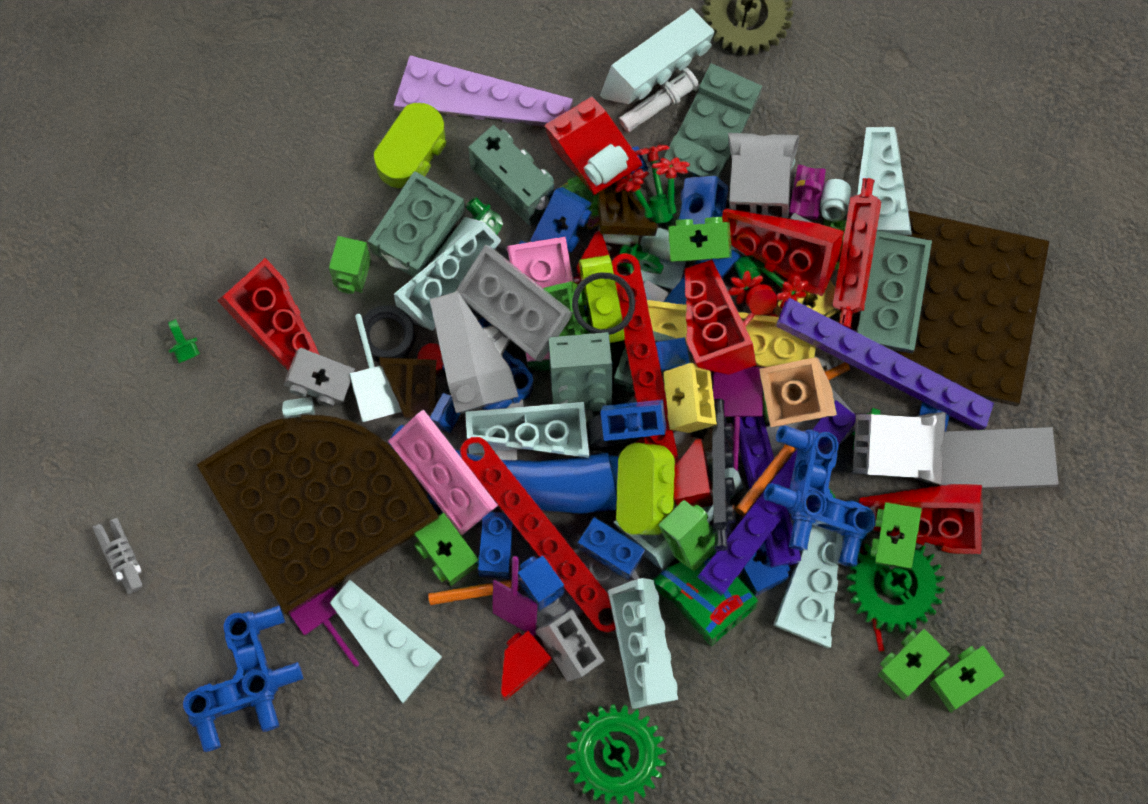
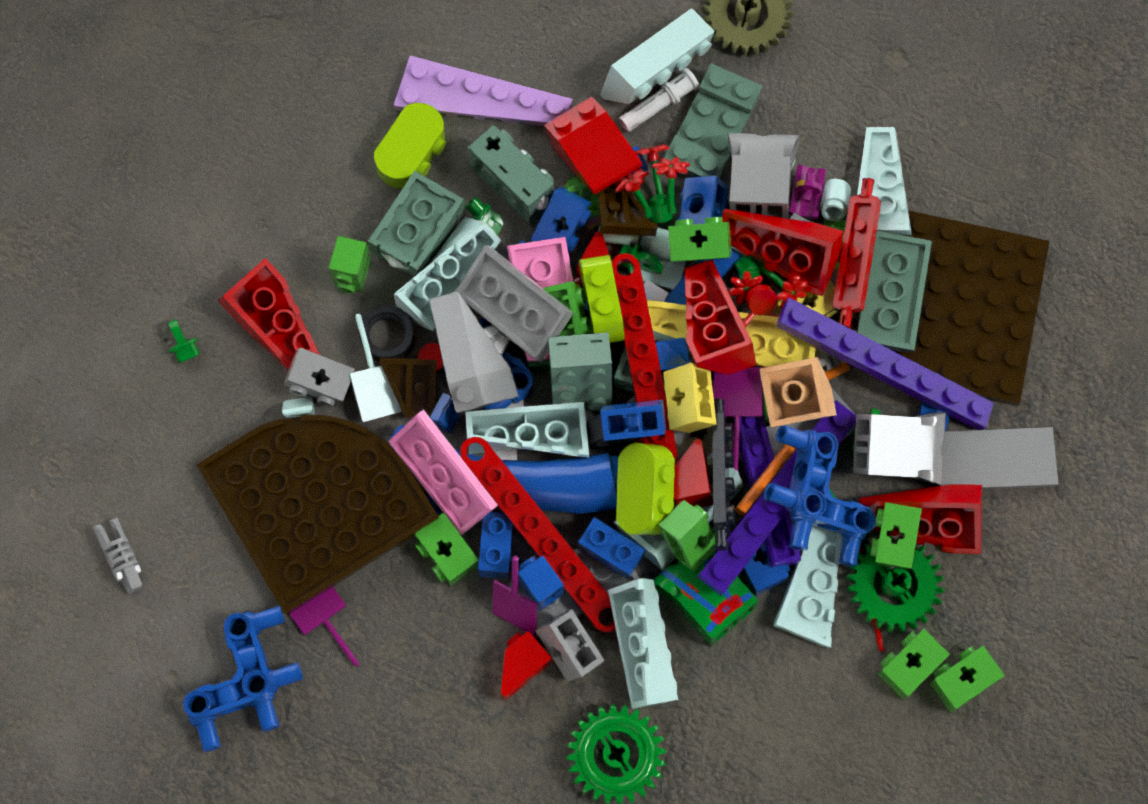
light aqua wing [330,580,442,704] -> none
orange bar [428,580,519,605] -> none
black tyre [572,272,635,335] -> none
light aqua brick [584,144,628,186] -> none

